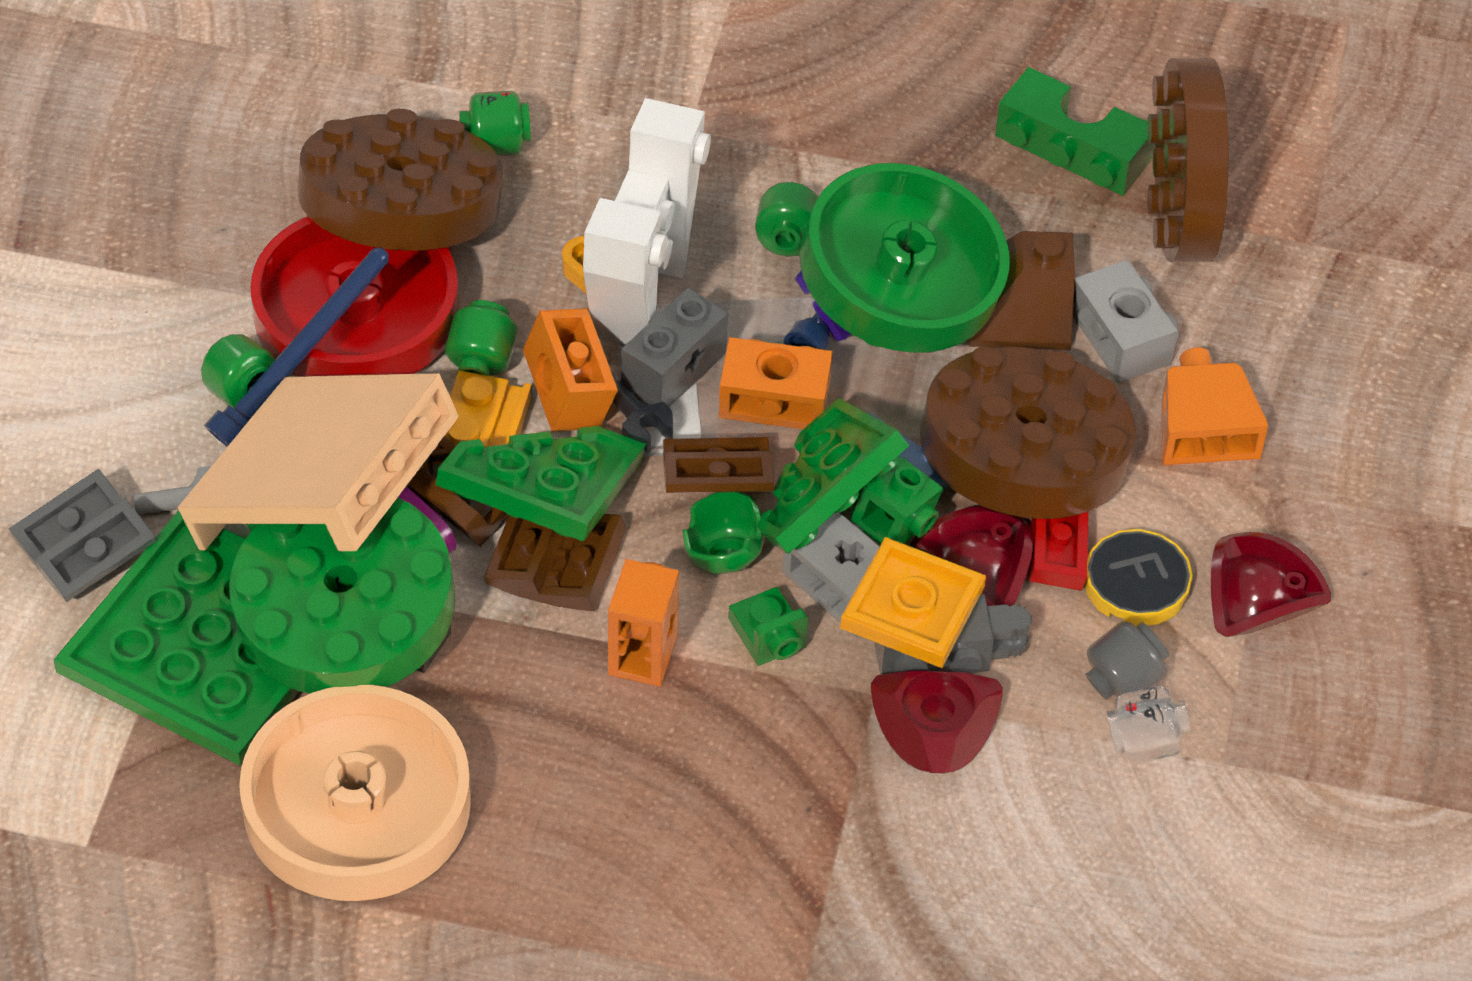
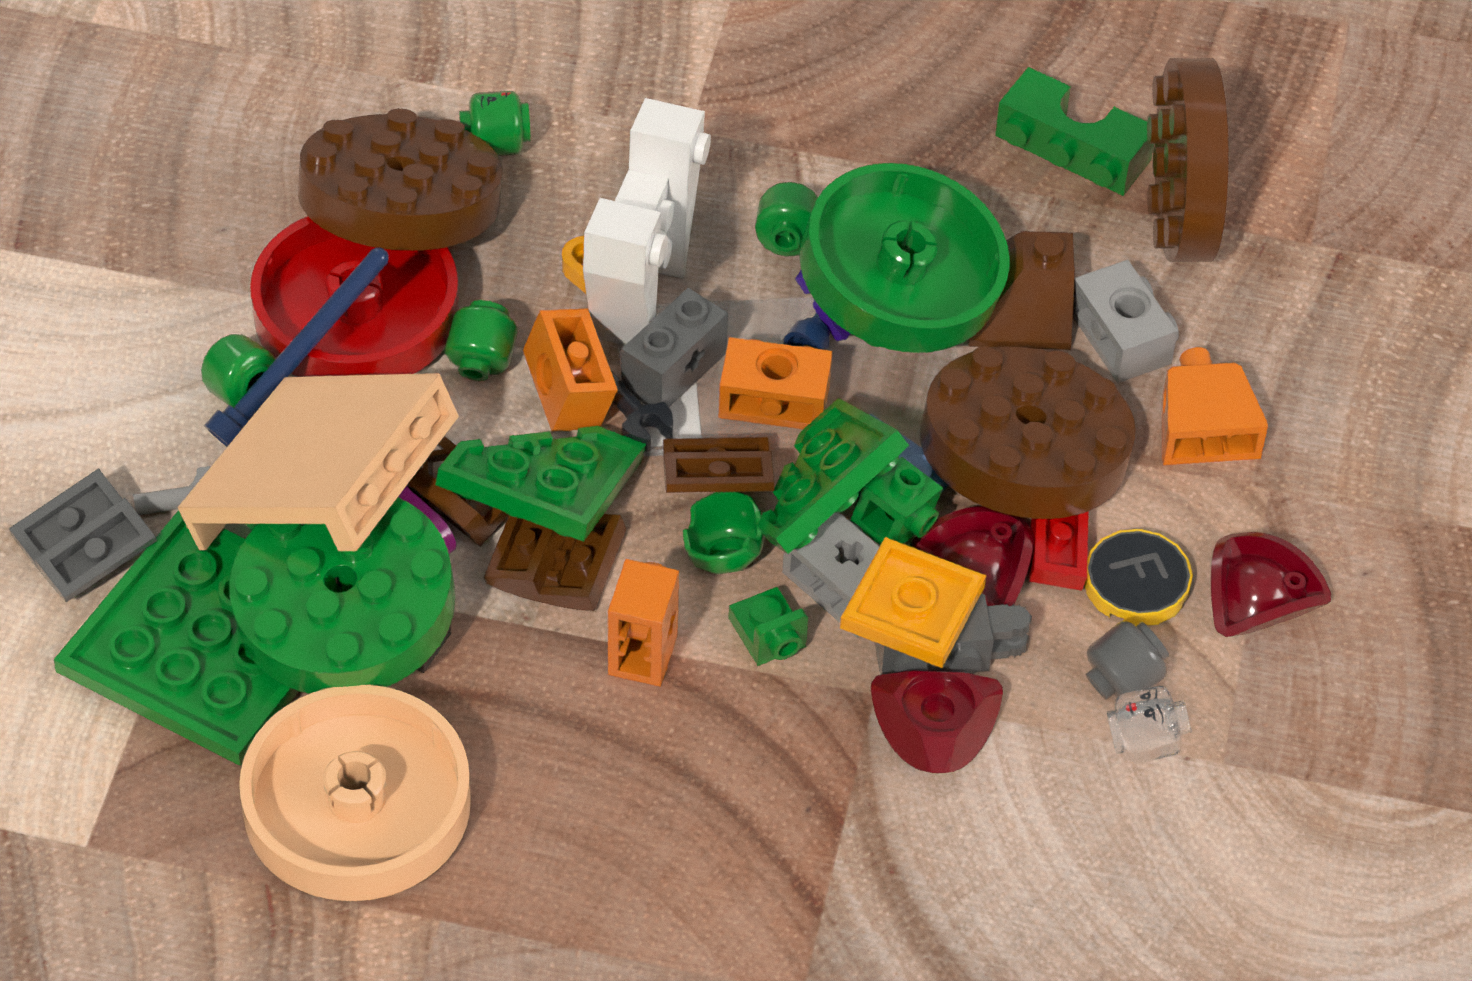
light orange plate [433,370,532,464] -> none

